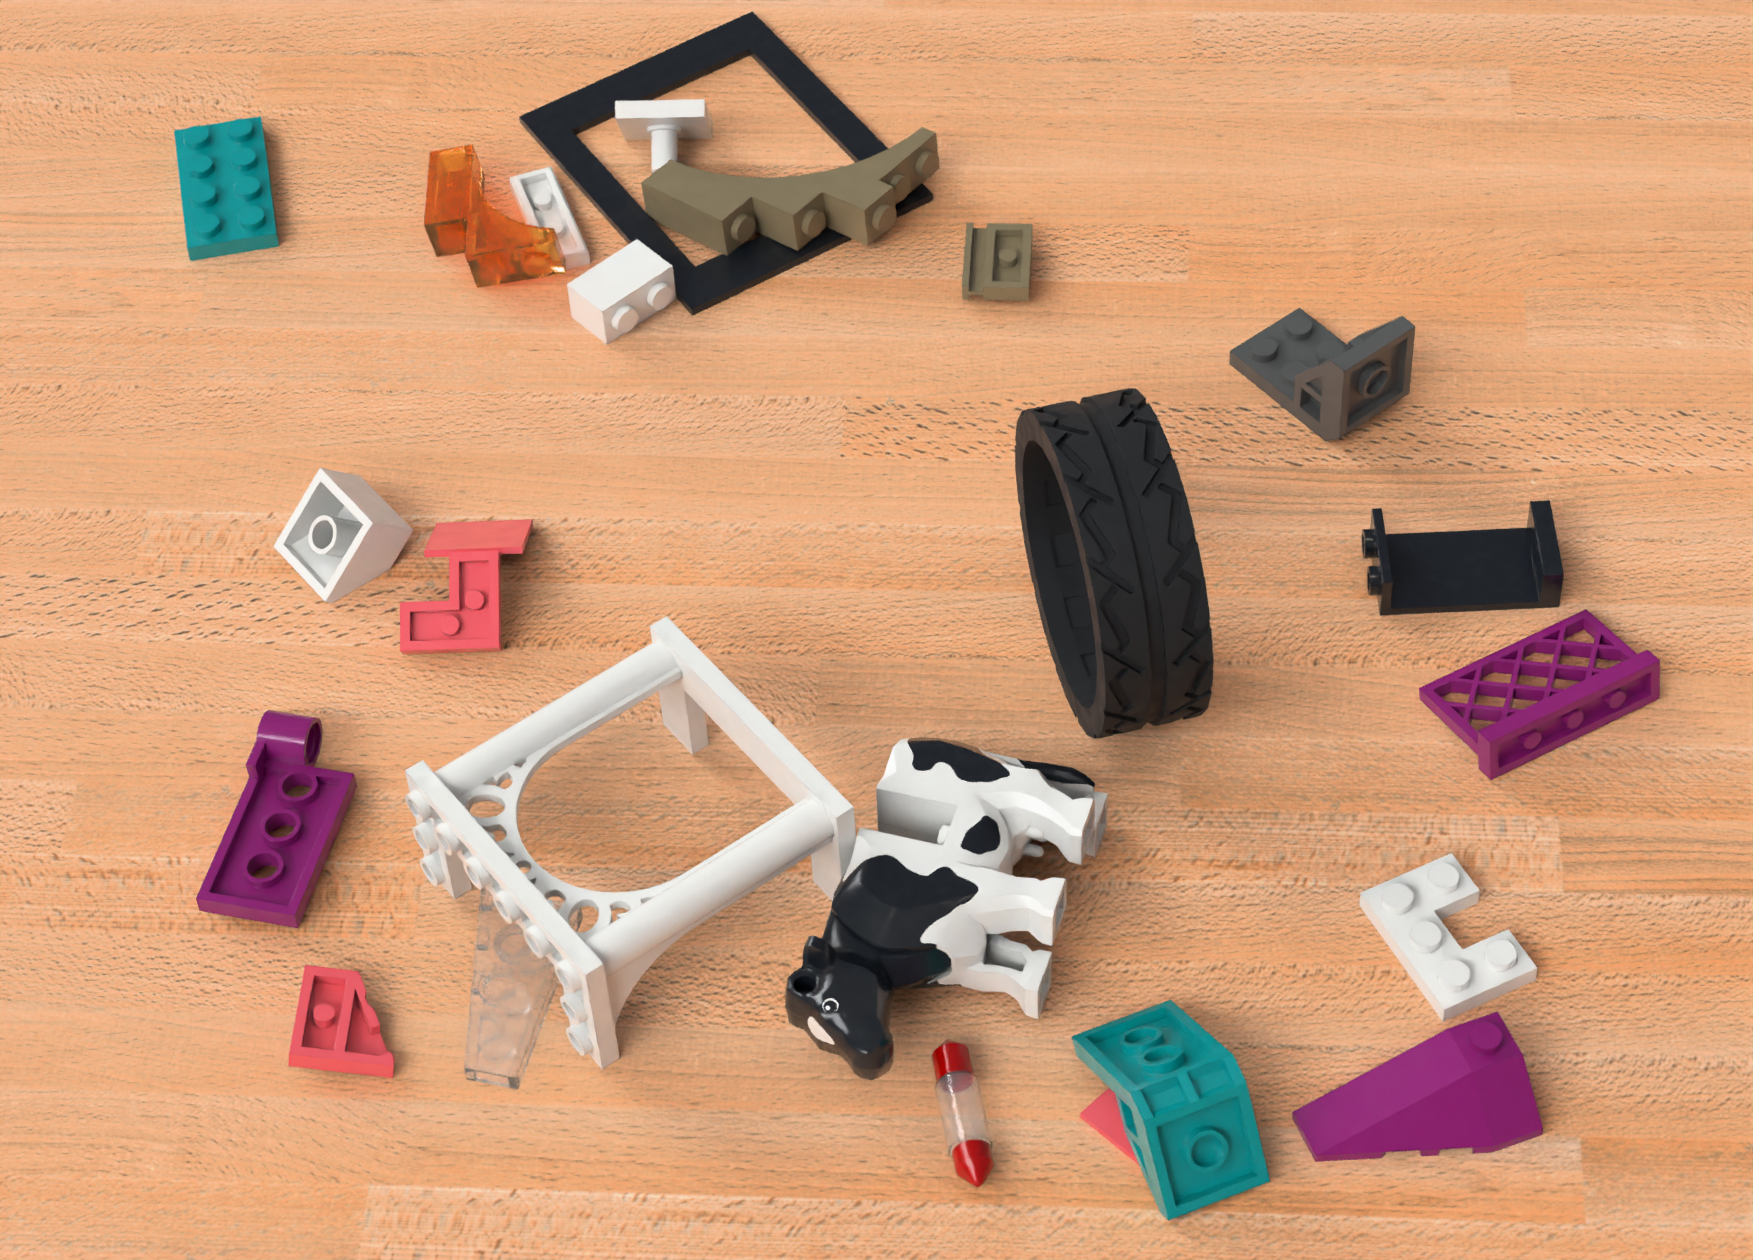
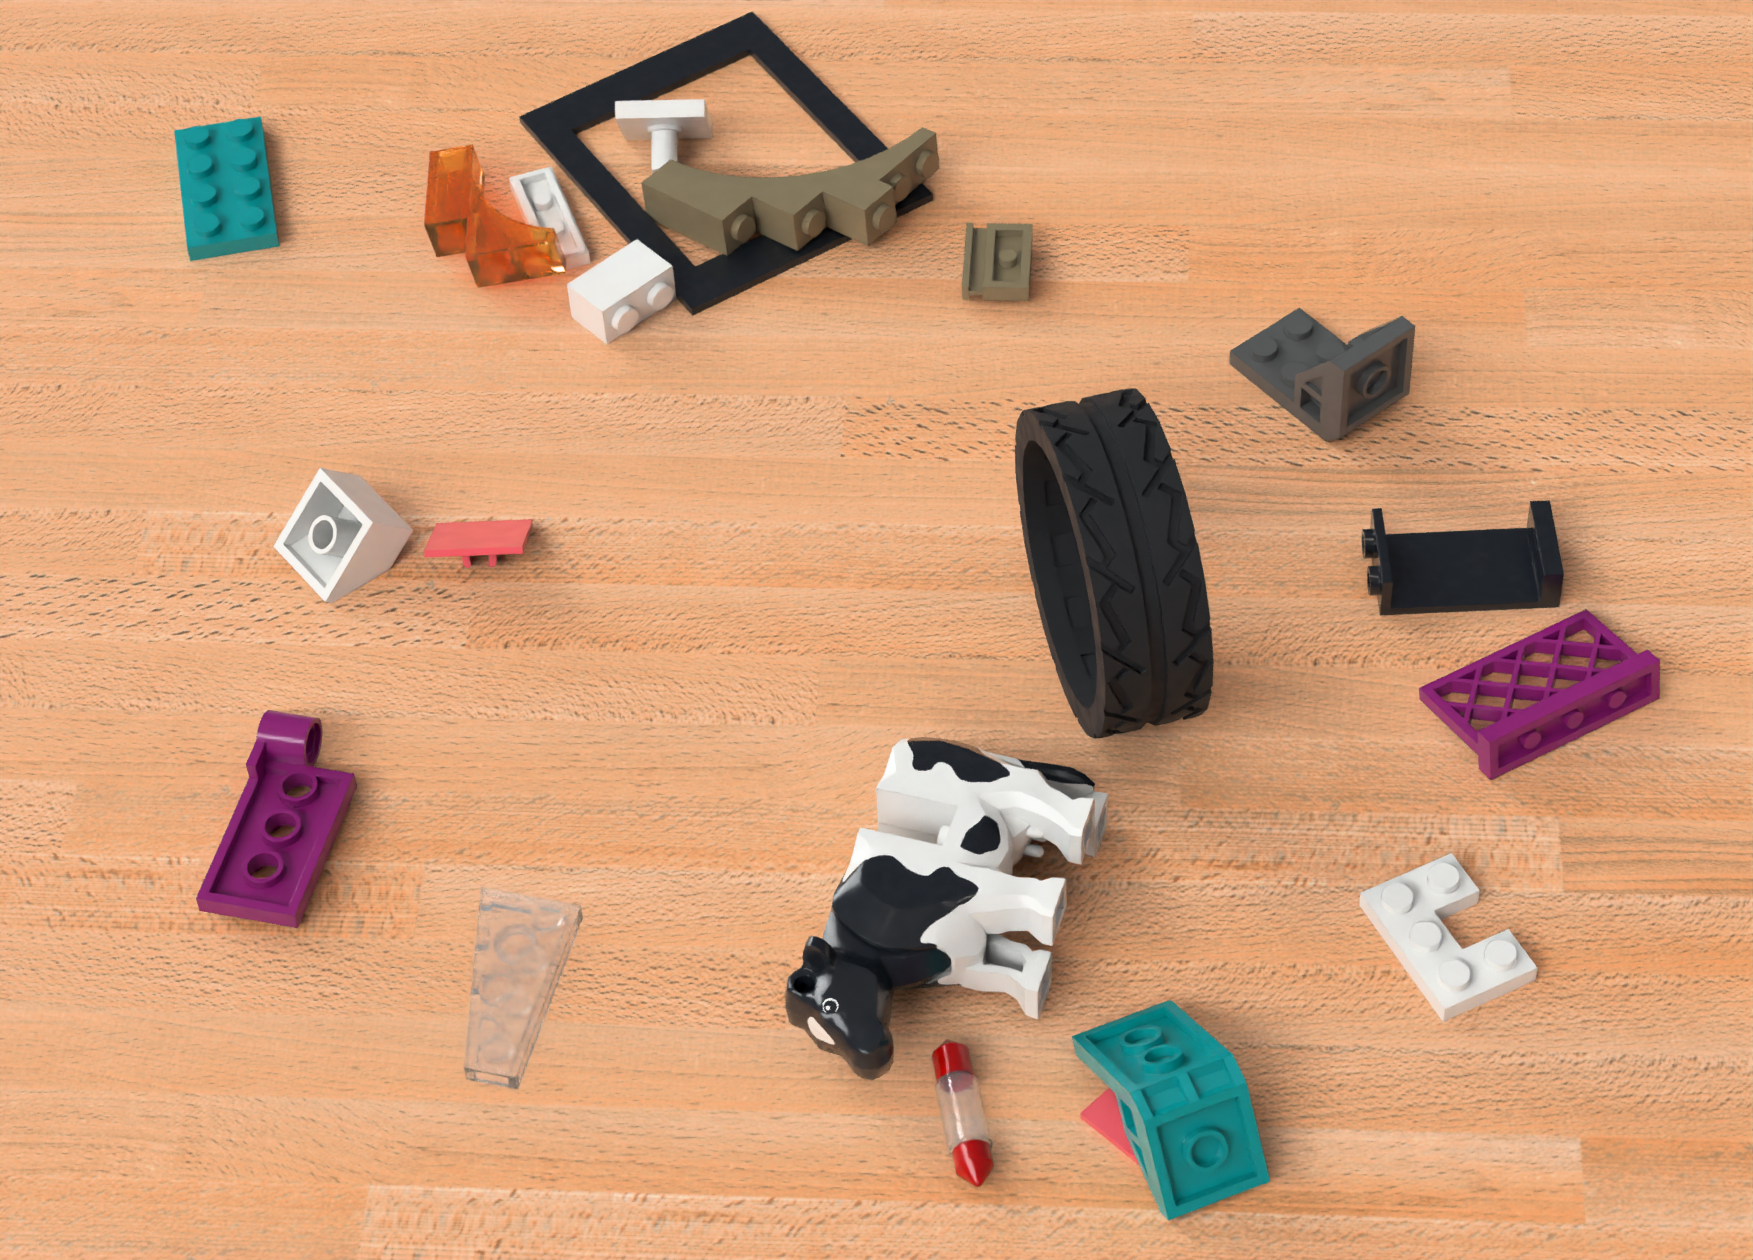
coral wing [289,965,395,1078] -> none
coral plate [400,550,502,655] -> none
white arch [405,616,856,1069] -> none
magenta wedge [1292,1012,1543,1162] -> none

